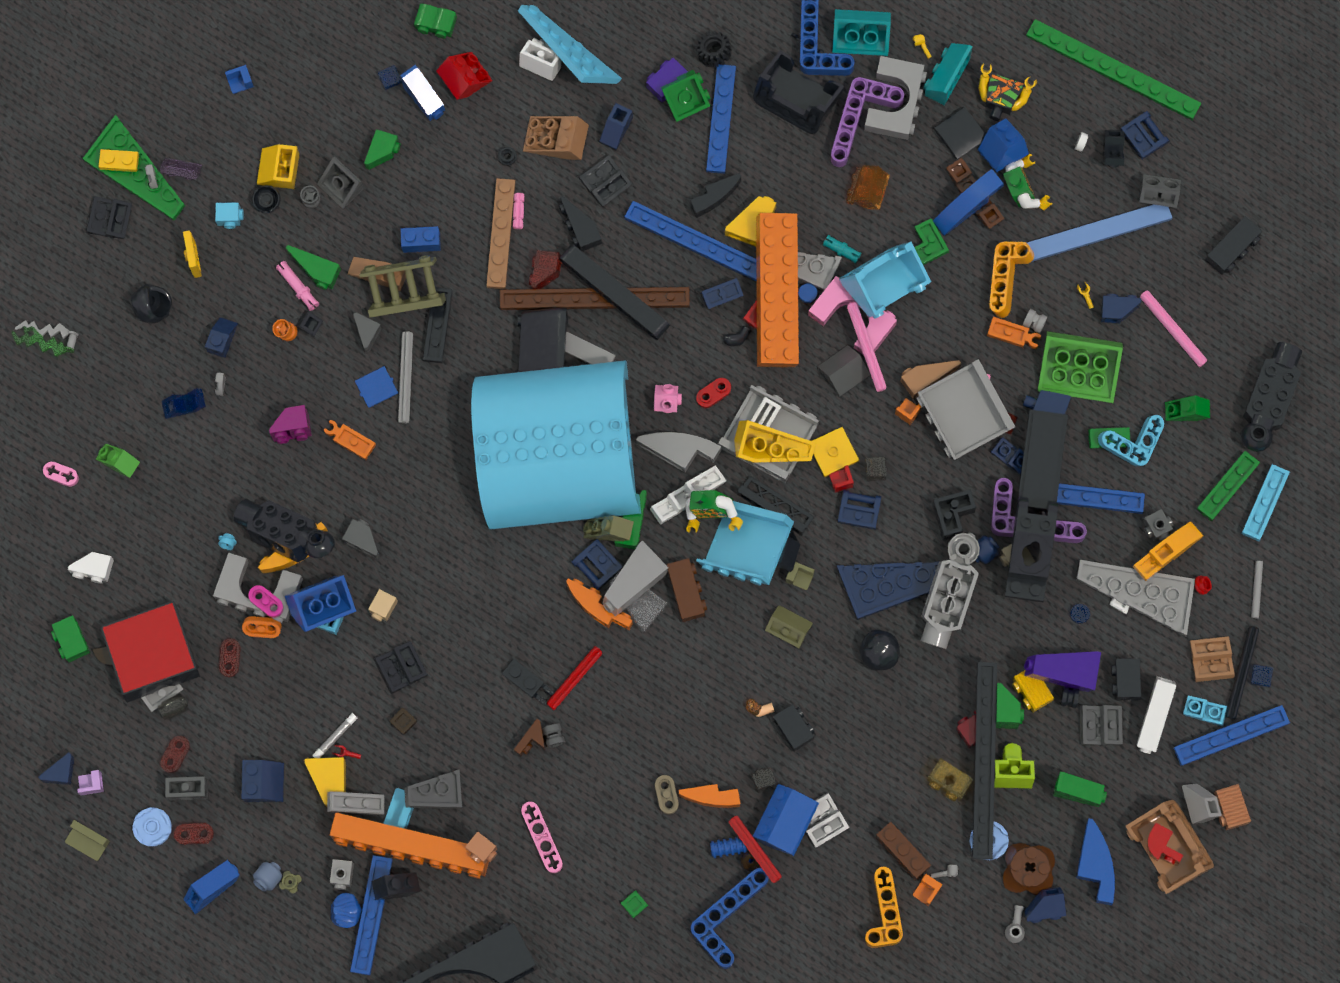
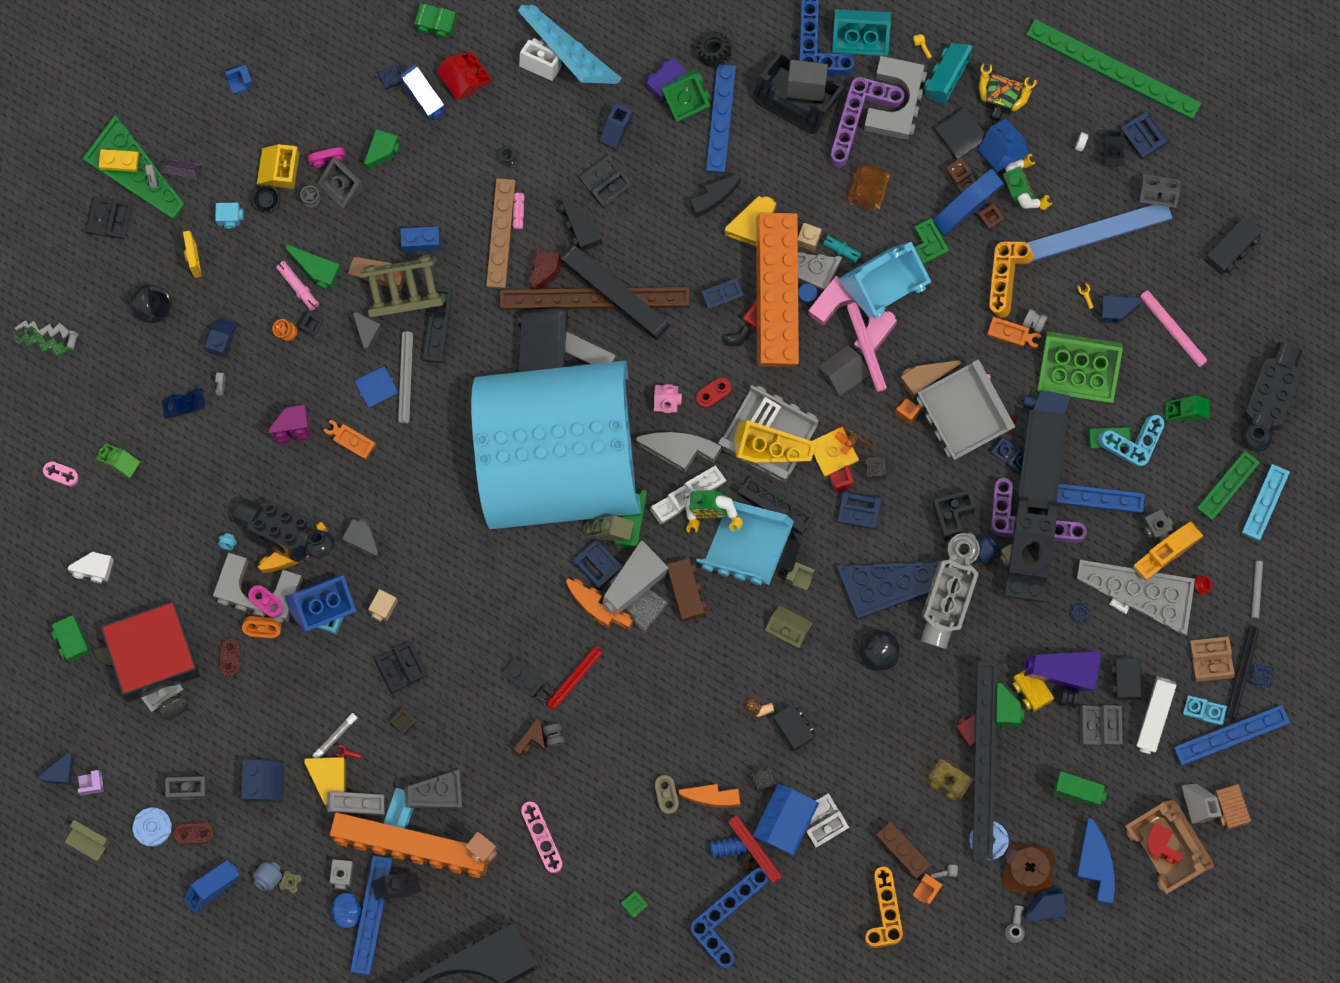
clear red plate [160,736,190,773] -> none
medium nougat slope [523,116,589,160] -> none
blue plate [625,201,757,282] -> none
lime brick [994,743,1035,788] -> none
none -> dark pink plate [308,147,346,168]
none -> dark grey slope [786,60,828,101]
none -> tan brick [798,223,822,252]
none -> clear orange shield [835,423,872,455]

